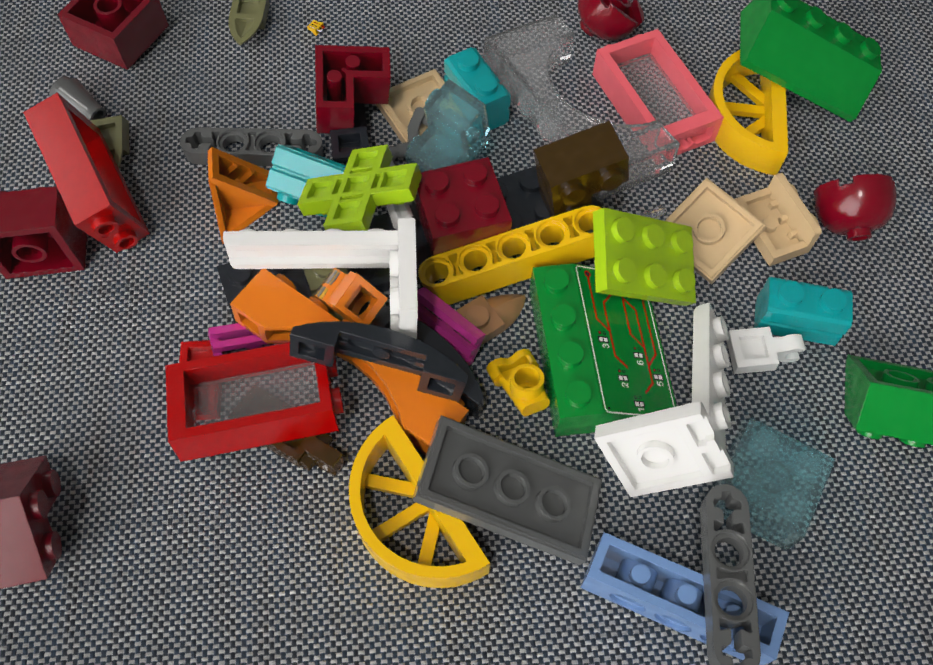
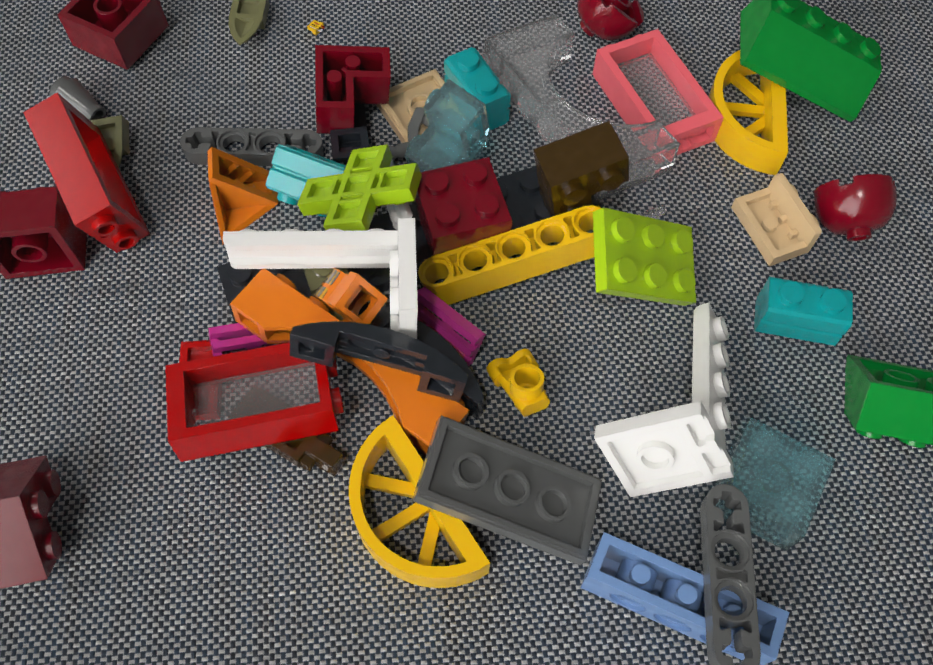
medium nougat plate [456,294,526,345] -> none
green slope [529,263,677,437] -> none
tan tile [665,177,766,285] -> none
white plate [726,327,806,374] -> none

